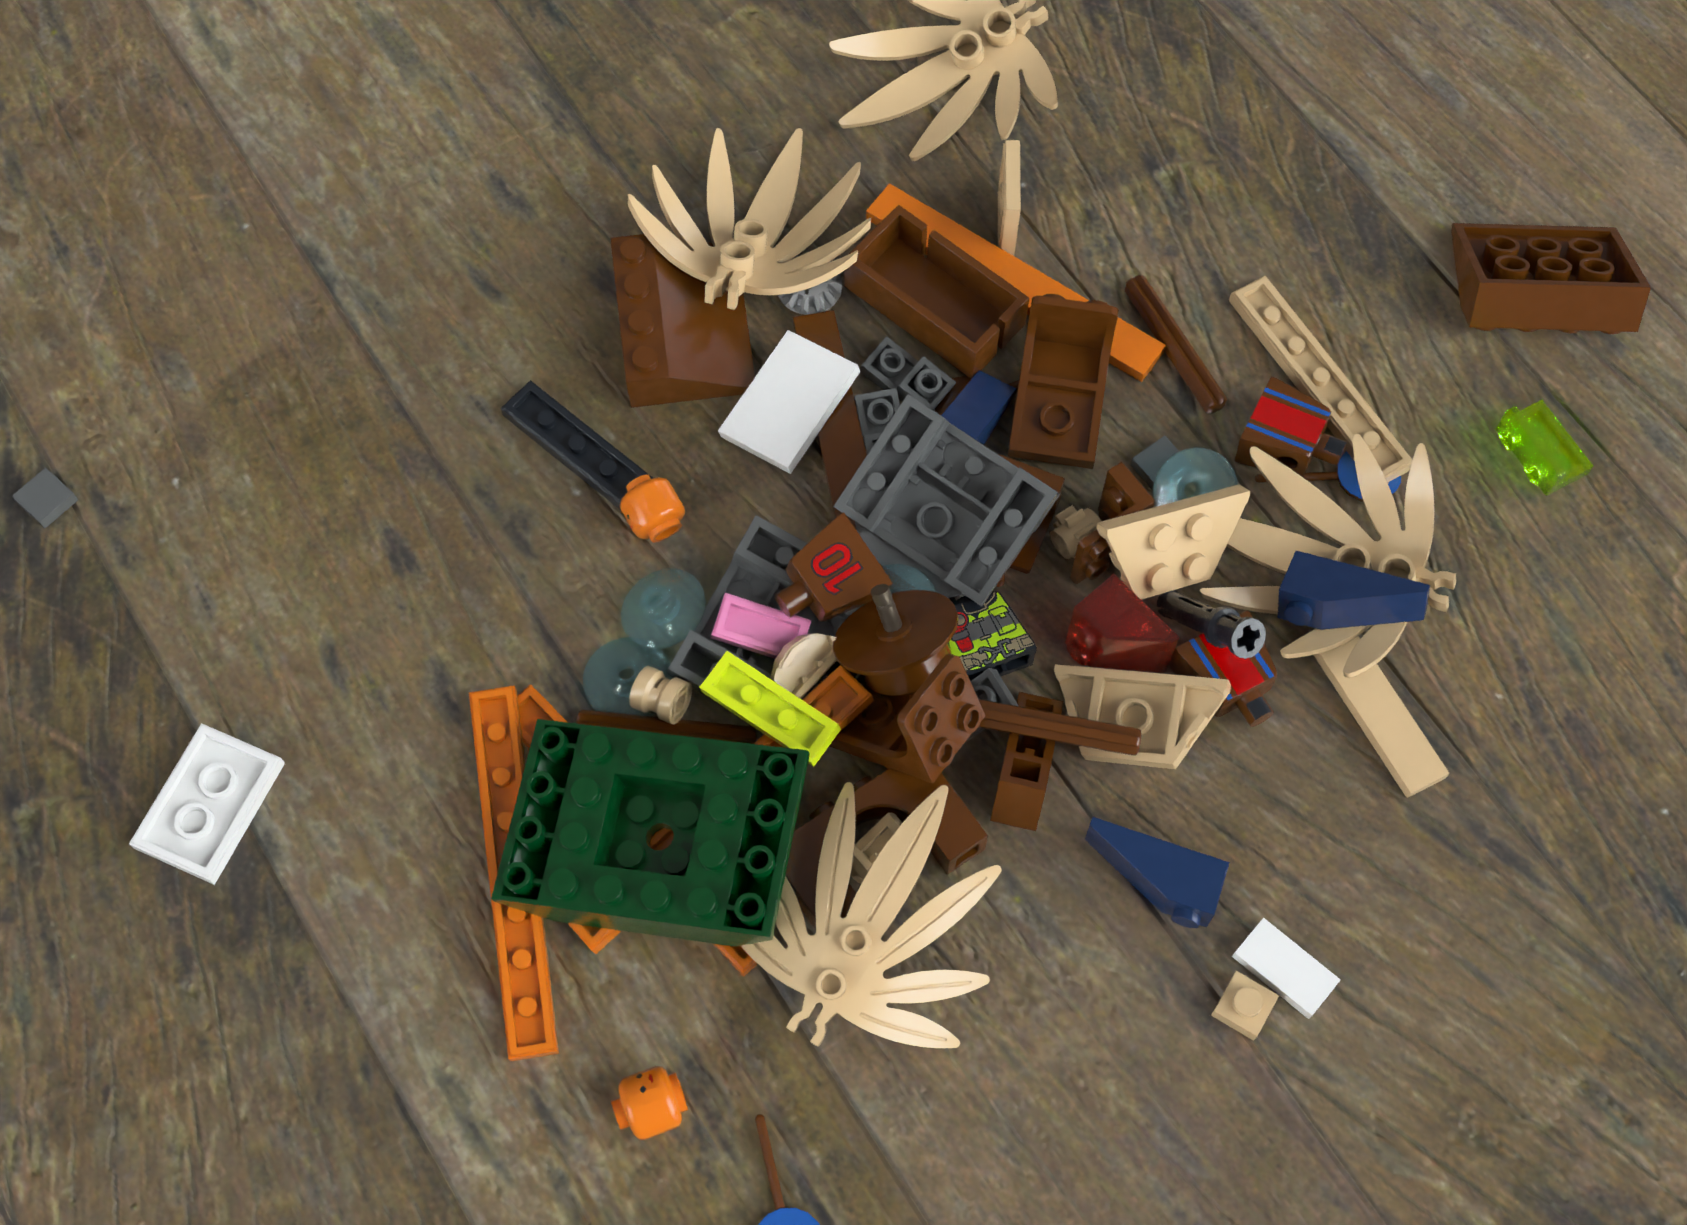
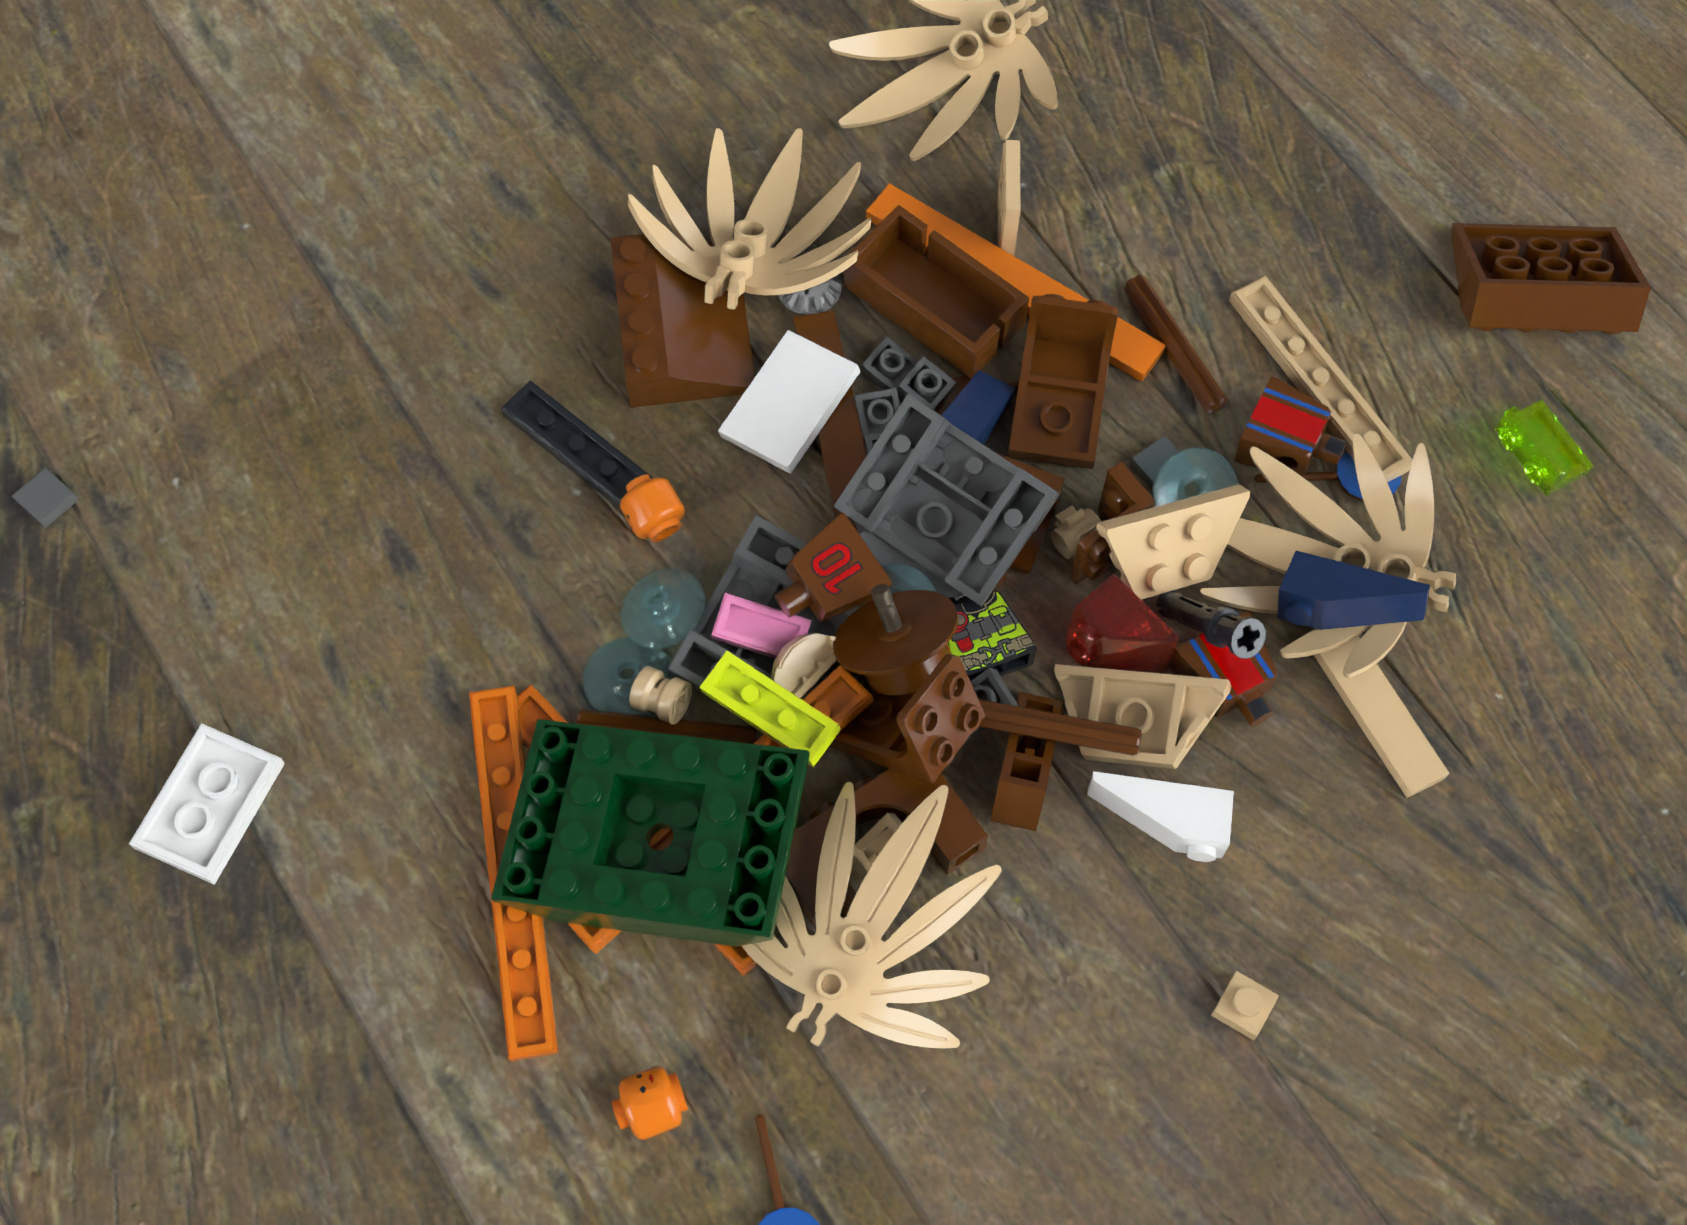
dark blue slope [1085,817,1230,928] -> none
white tile [1232,918,1340,1019] -> none
none -> white slope [1087,771,1234,862]

